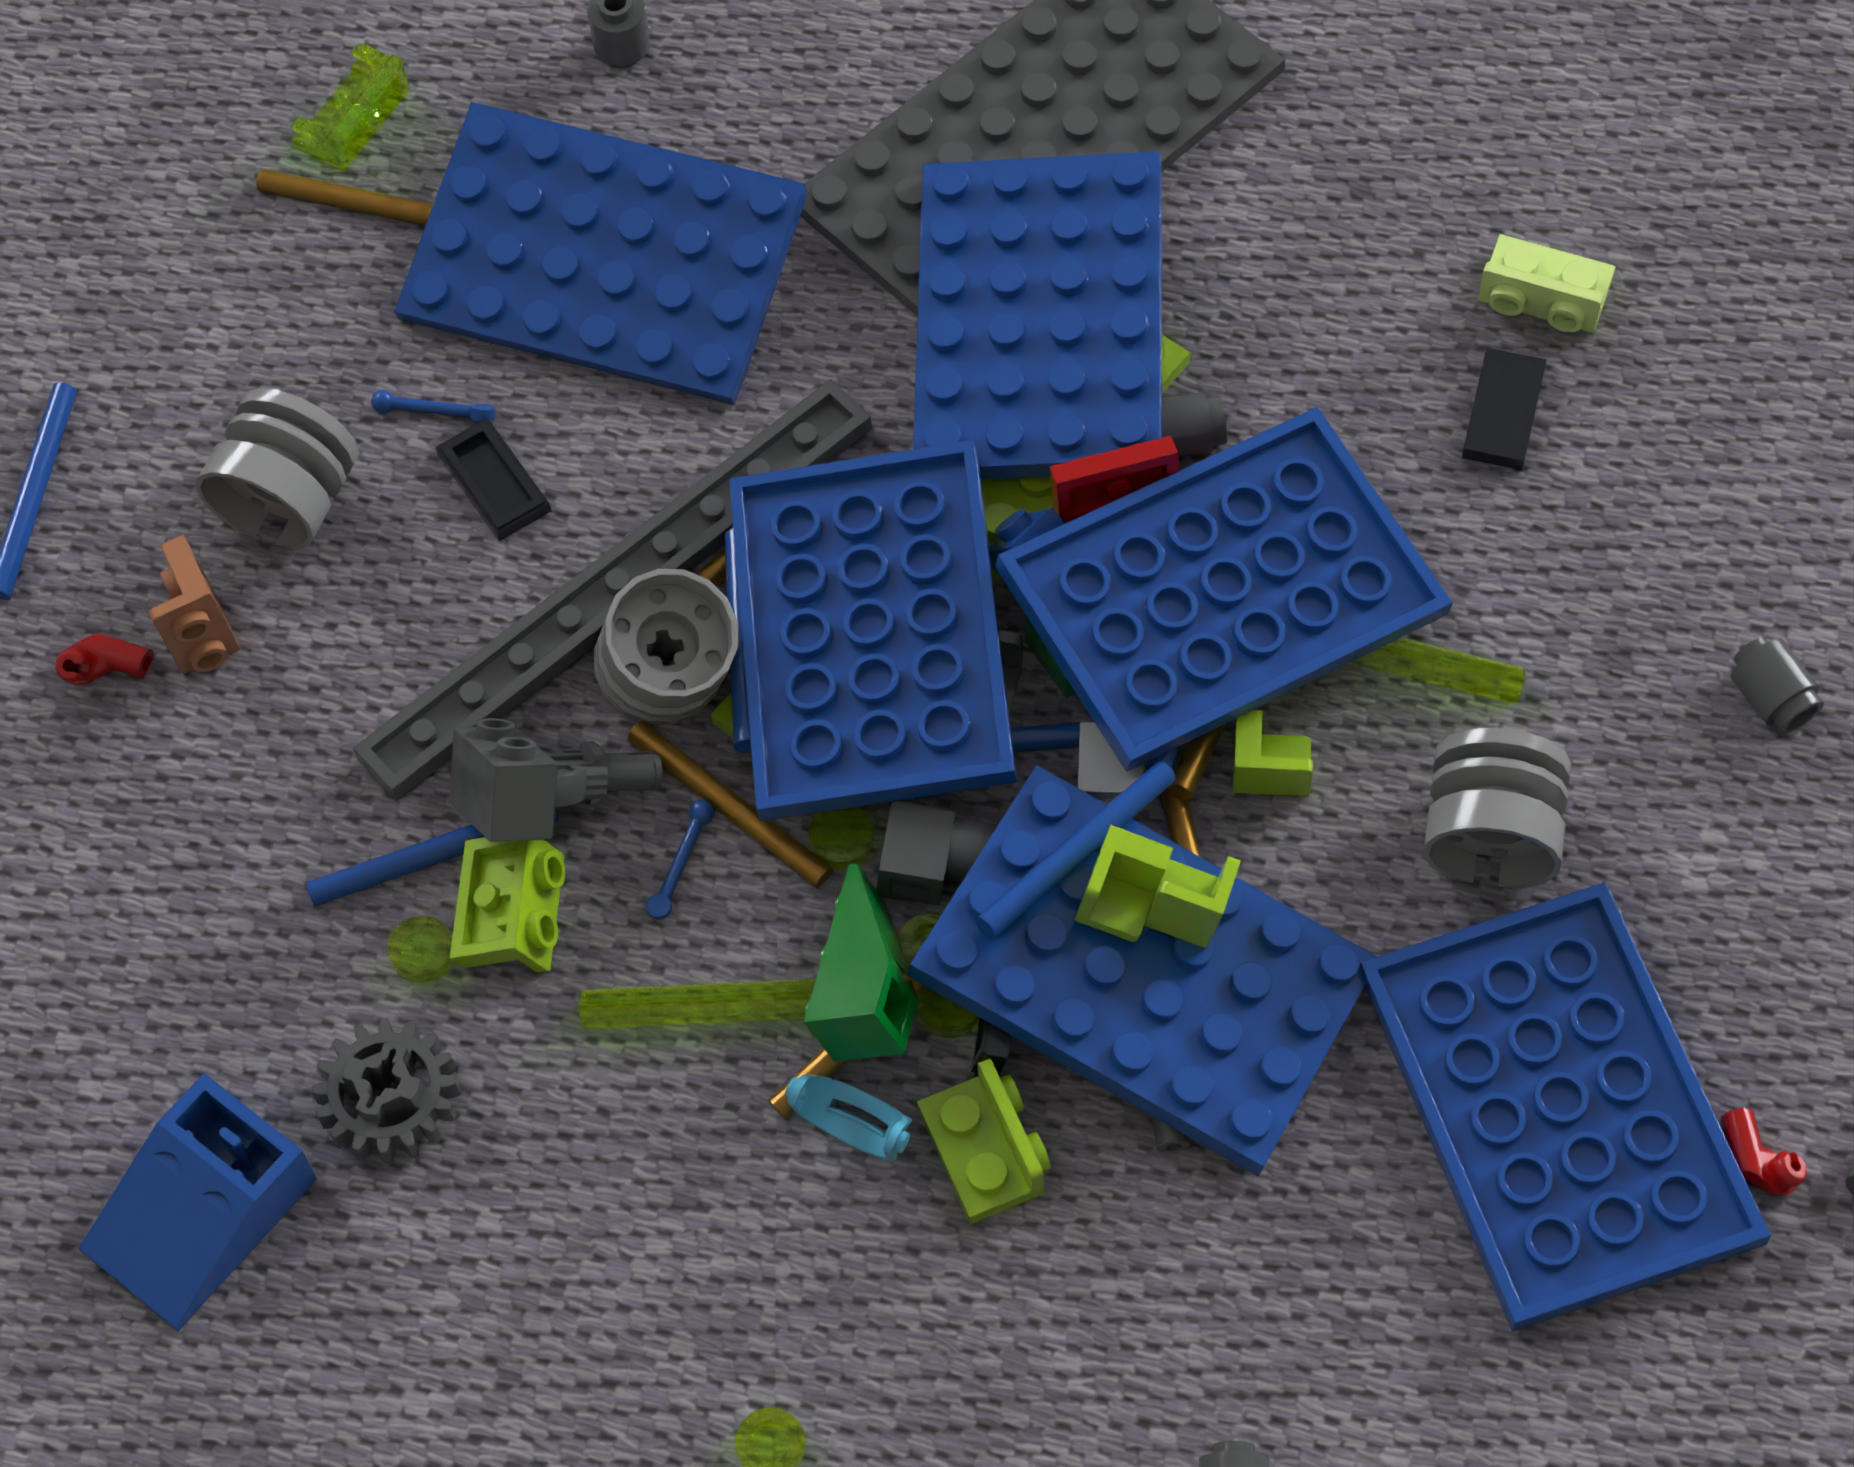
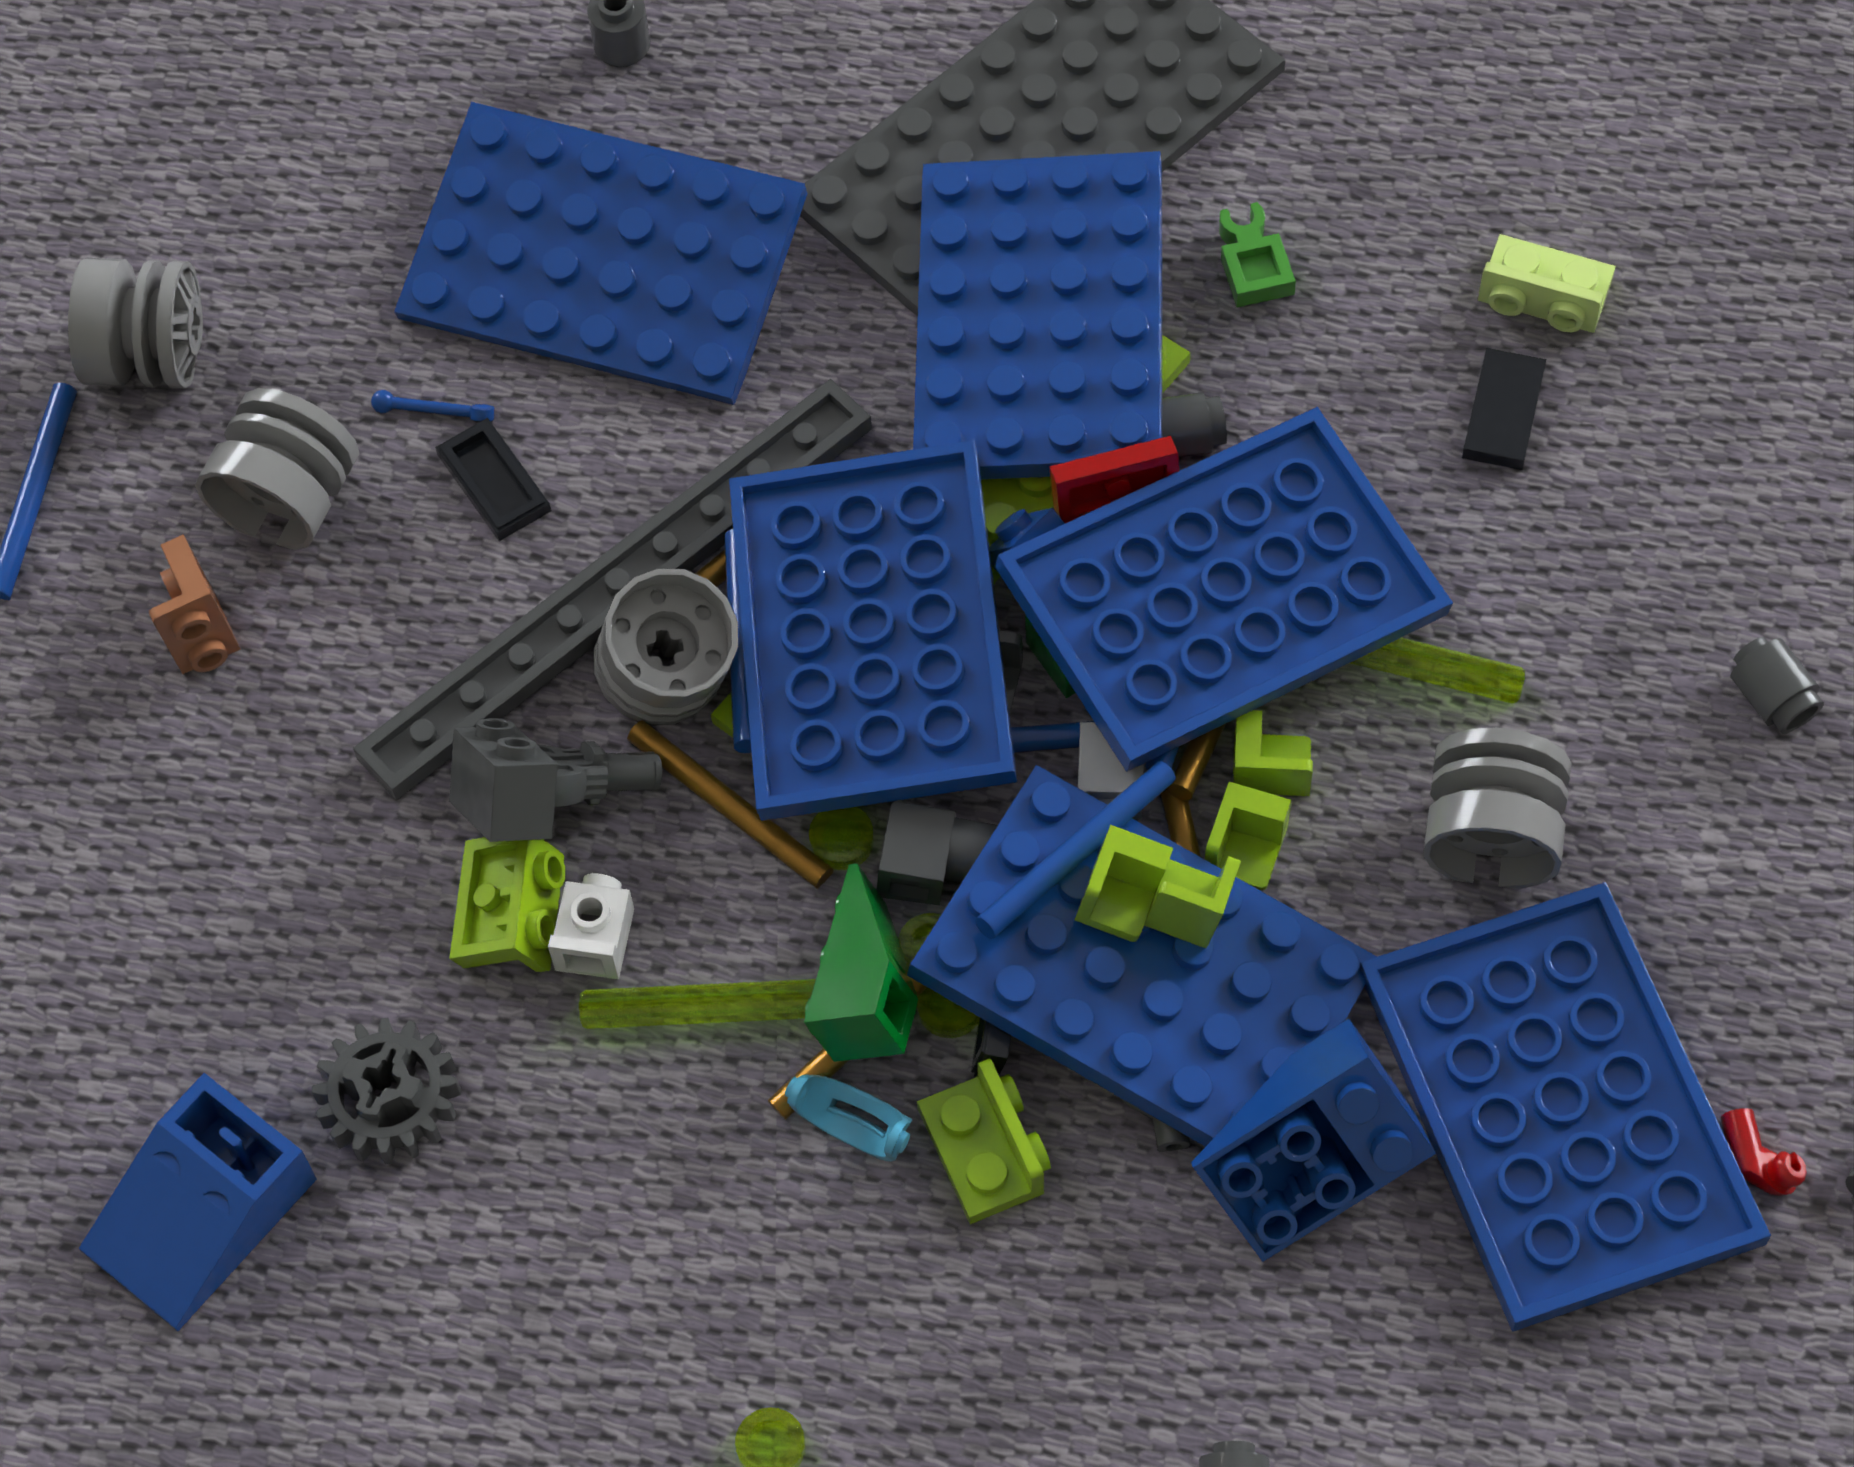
red arm [55,634,154,685] -> none
pearl gold bar [256,168,433,226] -> none
clear neon green hinge [290,44,410,172] -> none
blue bar [306,811,558,907] -> none
clear neon green tile [387,916,453,984] -> none
blue hinge [646,800,714,920] -> none
none -> light grey wheel [68,257,203,388]
none -> white brick [548,873,634,979]
none -> blue slope [1191,1018,1436,1262]
none -> lime panel [1205,782,1291,890]
none -> bright green plate [1219,202,1296,307]

